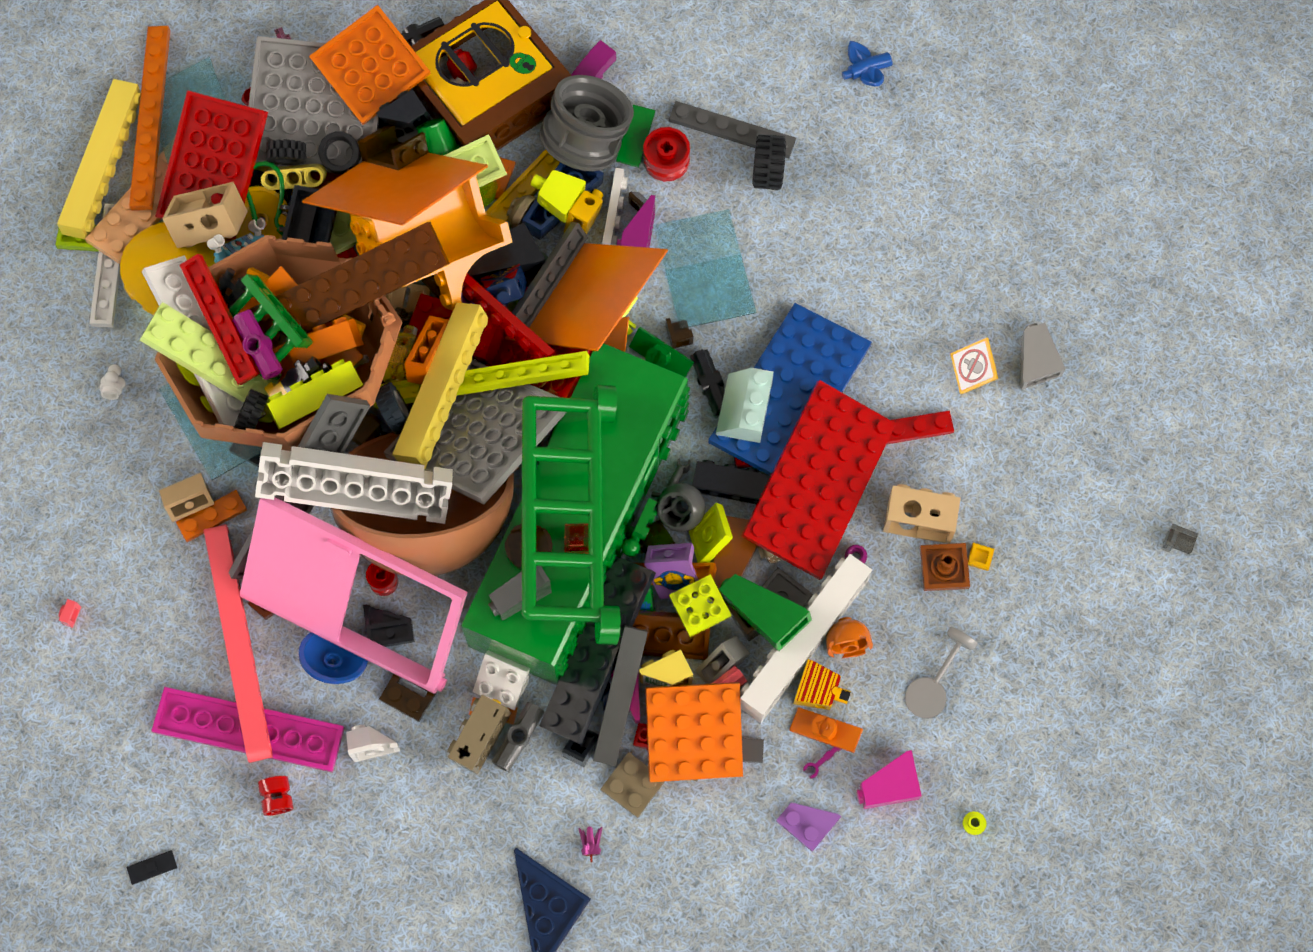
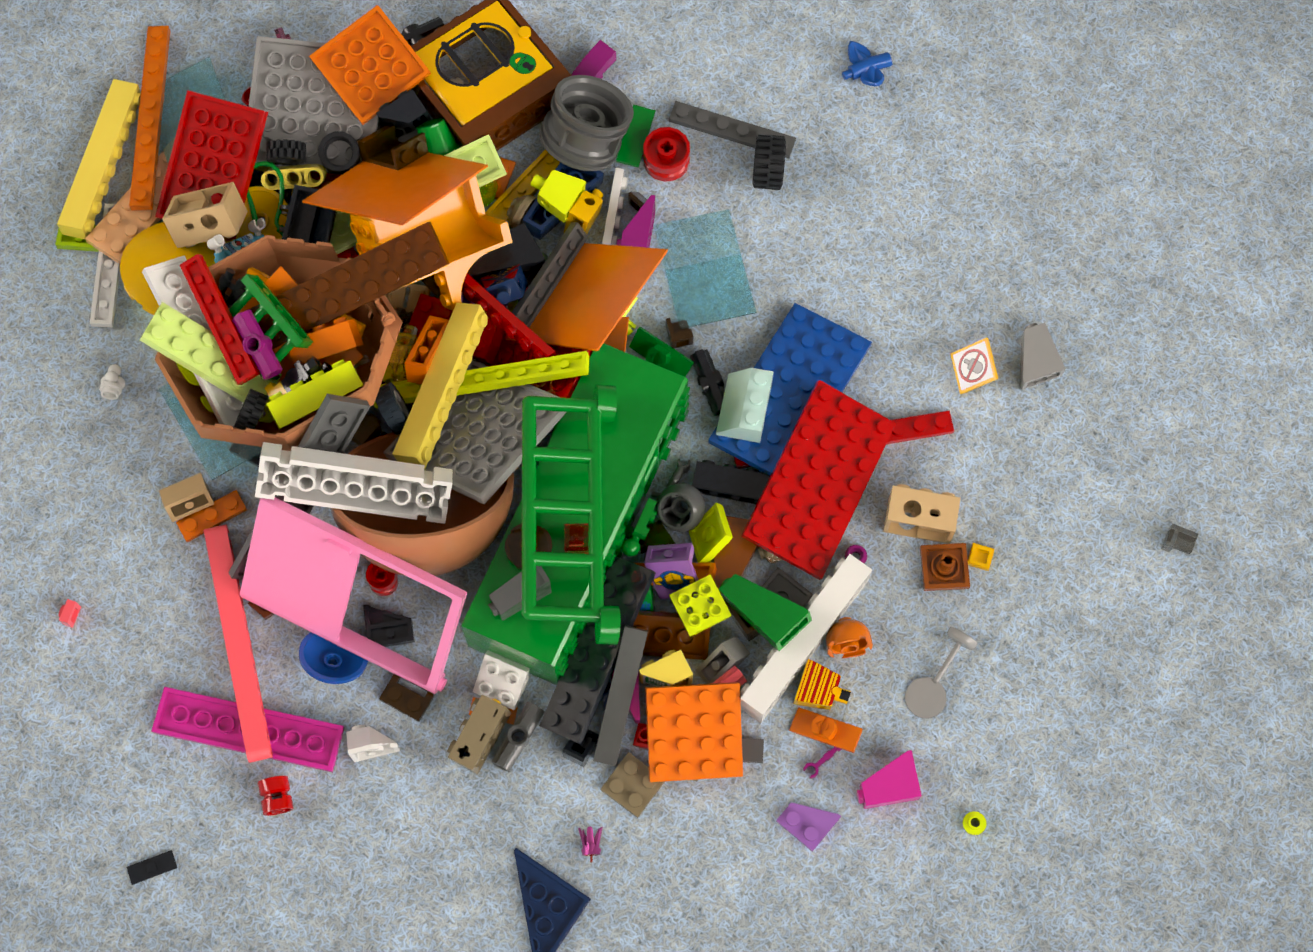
red head [446,49,477,82] -> none

